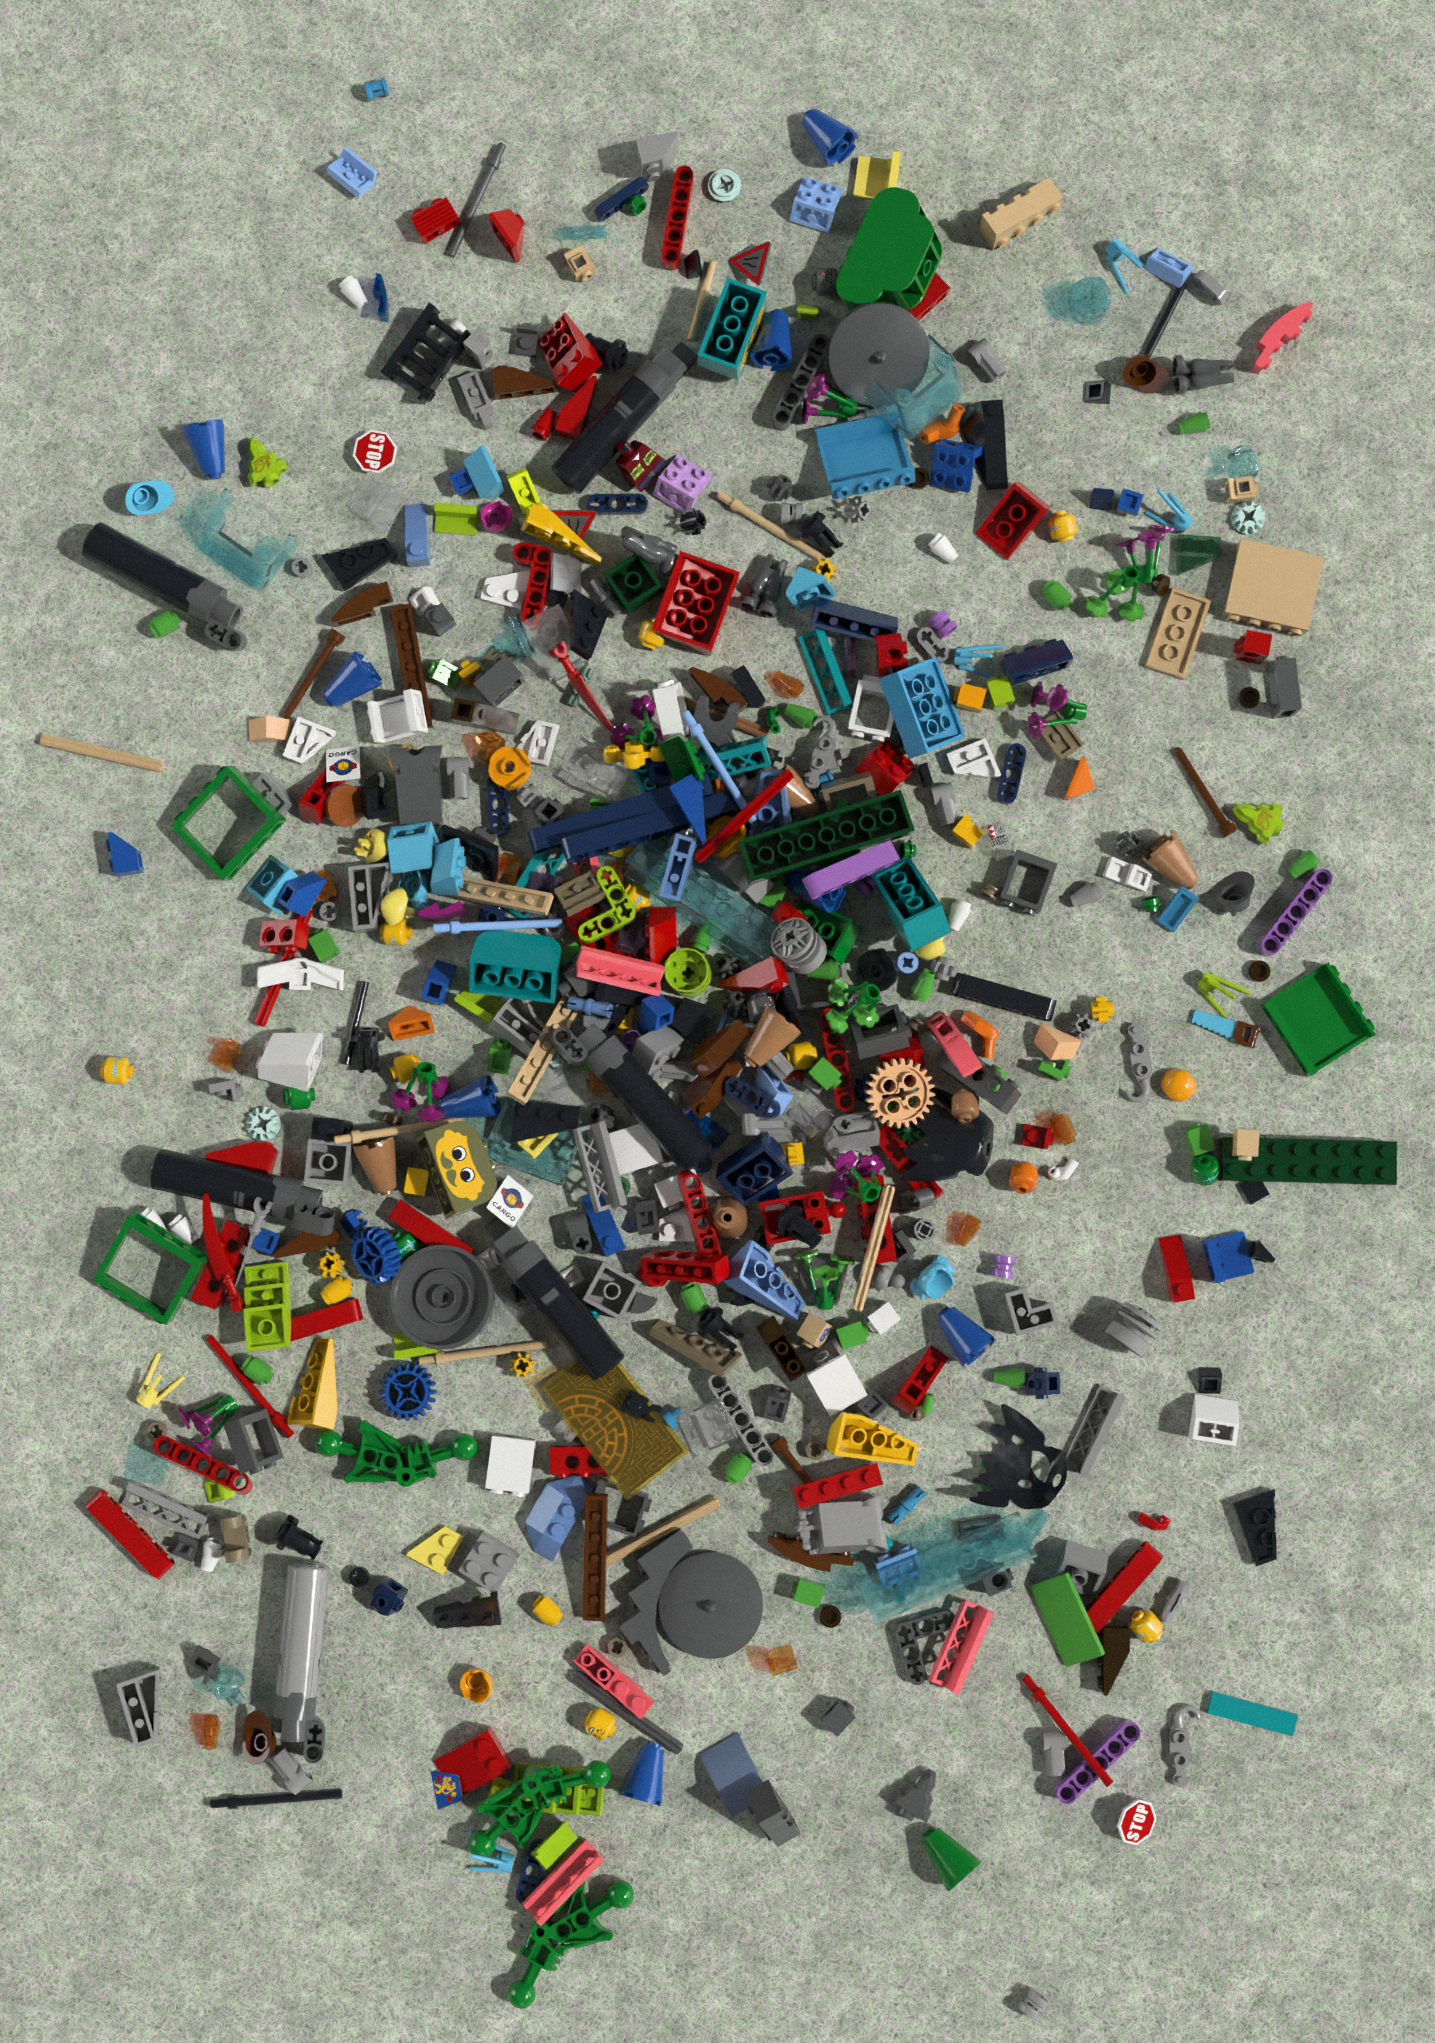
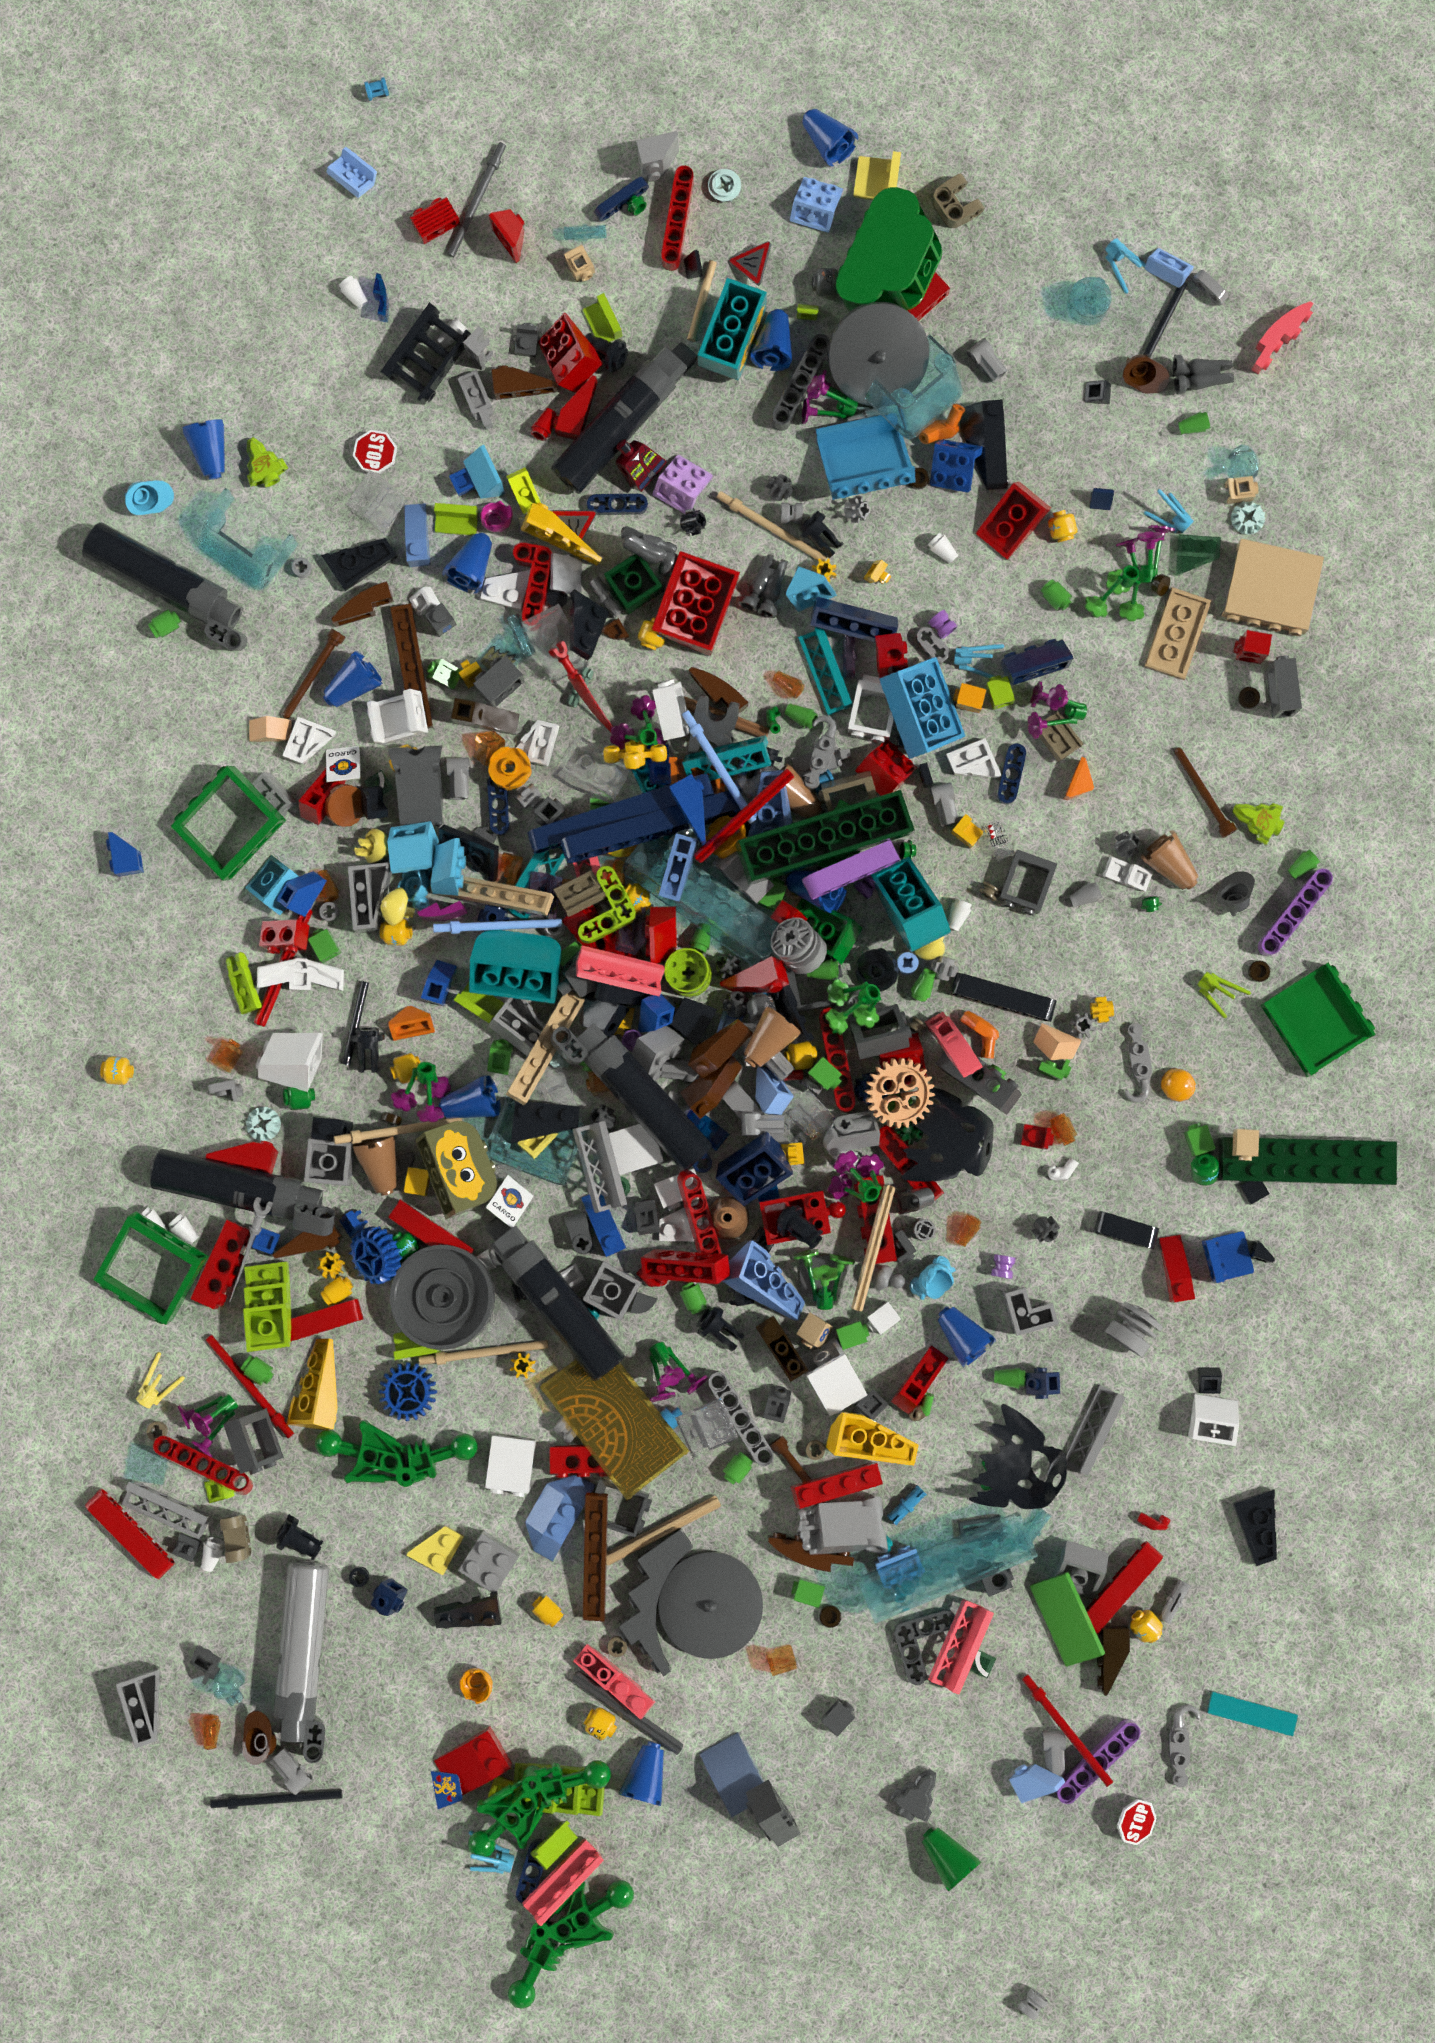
tan axle [40,734,164,772] -> none
red sword [202,1193,245,1313] -> none
medium blue pin [567,996,613,1018] -> none
black plate [620,1389,661,1423] -> none
dark tan wing [649,1319,743,1378] -> none
green bracket [658,733,706,783] -> none
dark blue beam [725,1077,781,1119] -> none
black slope [731,665,766,708] -> none
medium nougat head [951,1089,980,1123] -> none
tan wedge [978,178,1063,250] -> none
orange head [1009,1161,1038,1194] -> none
blue tile [1116,488,1144,516] -> none
dark azure tile [1156,886,1199,933] -> none
medium azure piece [1191,1010,1262,1049] -> none
none -> lime hinge [226,952,262,1015]
none -> blue cone [442,533,492,594]
none -> lime panel [583,293,623,342]
none -> reddish brown tile [602,618,629,640]
none -> plant [649,1342,708,1402]
none -> yellow tile [863,560,891,584]
none -> dark tan piece [933,173,985,228]
none -> clear green tile [970,1650,996,1678]
none -> light blue slope [1009,1764,1065,1803]
none -> dark grey gear [1032,1216,1060,1242]
none -> black beam [1094,1211,1159,1249]

